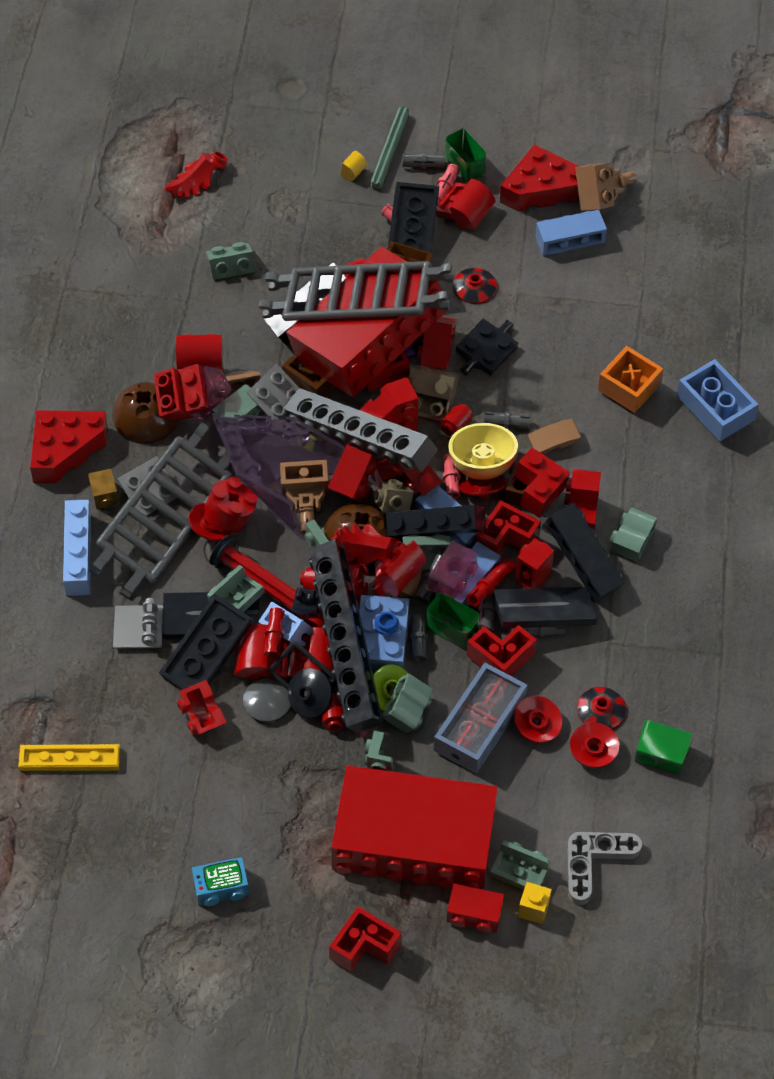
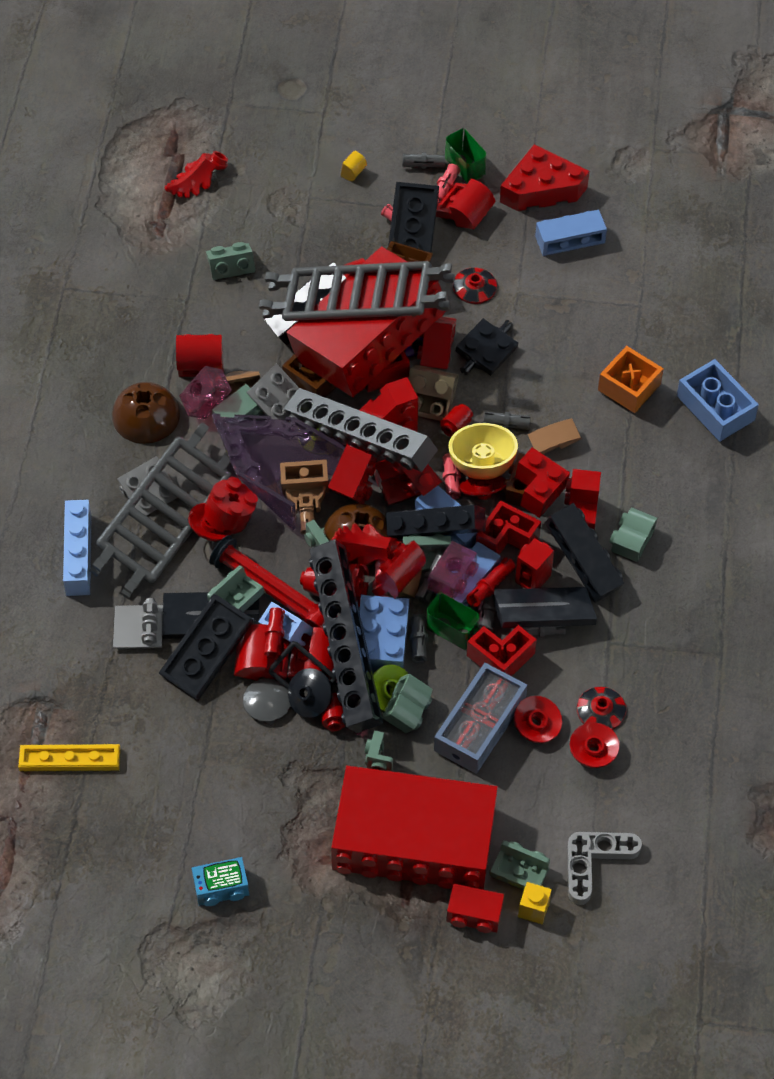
red brick [30,410,108,483] -> none
pearl gold brick [88,469,119,509] -> none
red brick [153,364,209,420] -> none
red cylinder [176,680,227,736] -> none
black tile [292,587,320,616] -> none
red brick [329,906,402,972] -> none
sand green axle [371,106,409,189] -> none
dark tan brick [374,479,414,514] -> none
blue plate [375,612,399,636] -> none
medium nougat brick [575,163,637,211] -> none
green piece [635,720,694,775] -> none

